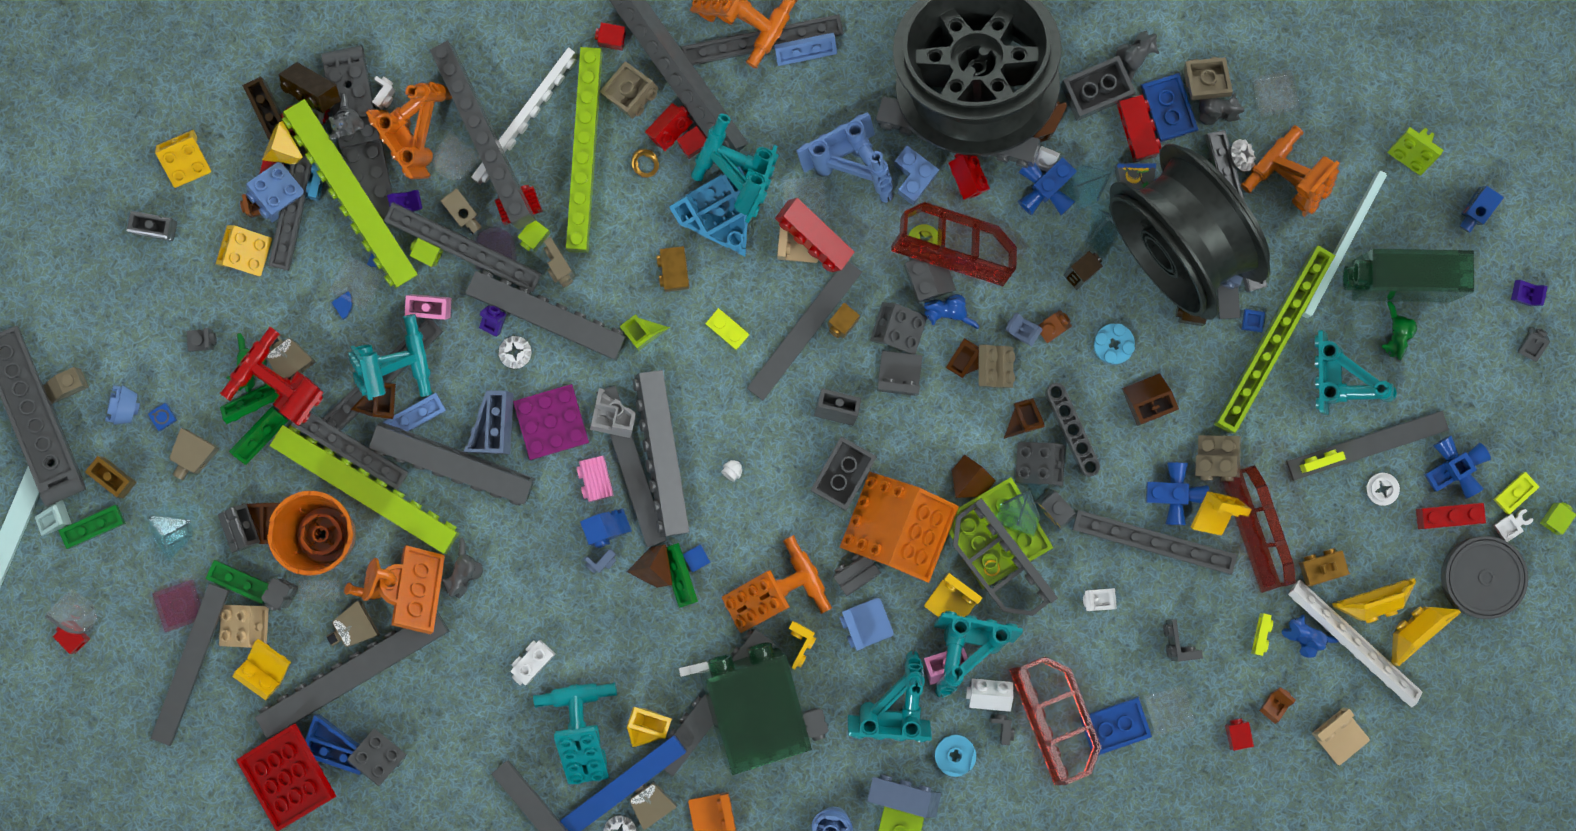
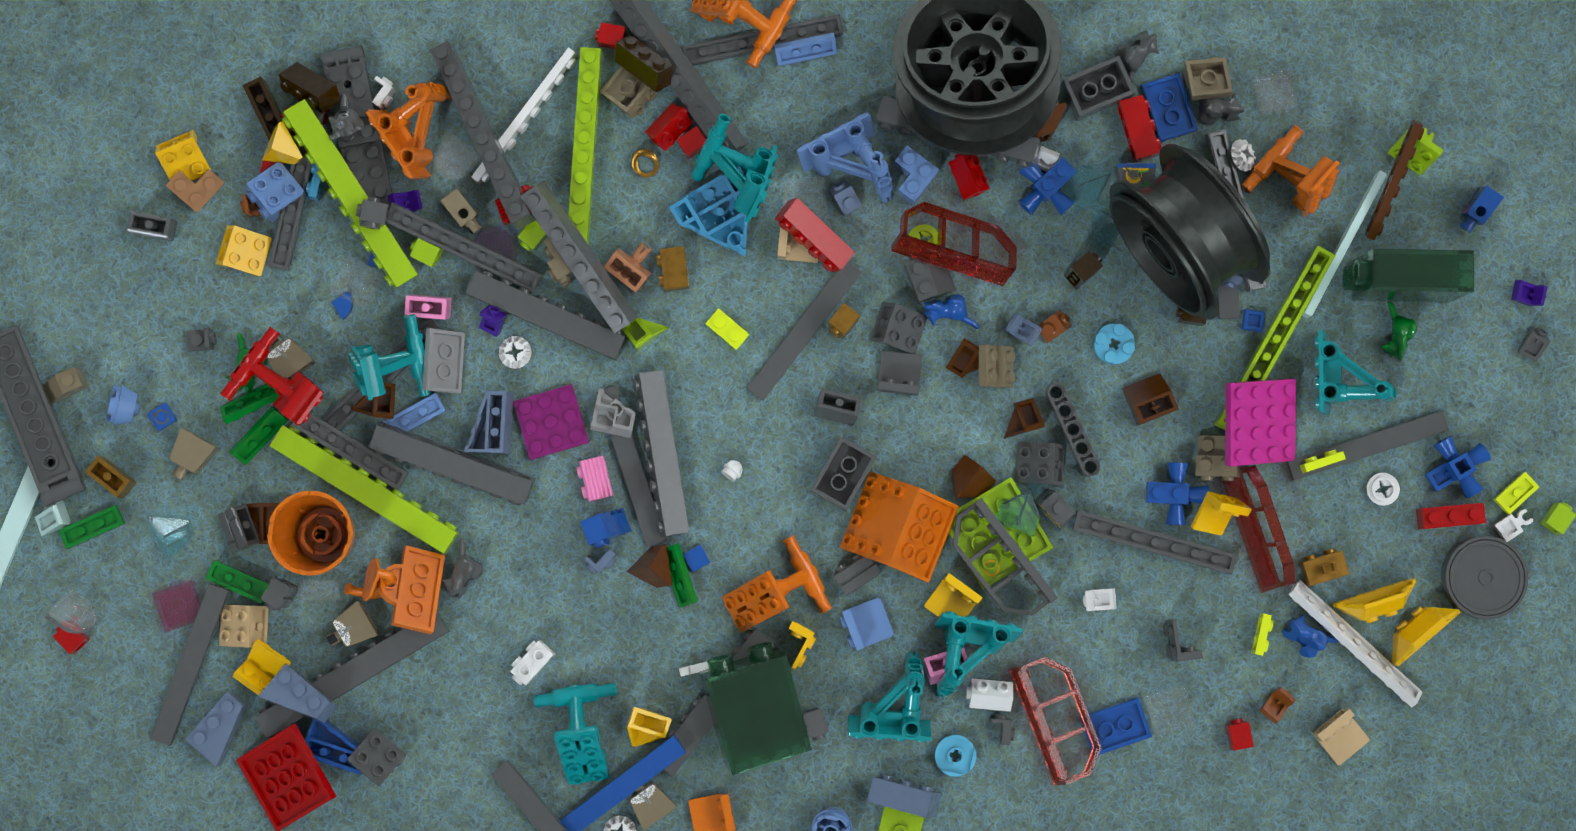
none -> medium nougat plate [165,169,225,213]
none -> sand blue wedge [185,691,248,767]
none -> sand blue wedge [258,664,338,723]
none -> dark grey brick [356,197,388,230]
none -> light grey tile [422,328,465,394]
none -> dark grey brick [520,181,637,334]
none -> nougat brick [604,242,652,293]
none -> dark brown brick [615,35,673,92]
none -> sand blue bracket [829,180,862,216]
none -> dark pink plate [1225,379,1296,466]
none -> reddish brown plate [1365,119,1424,240]

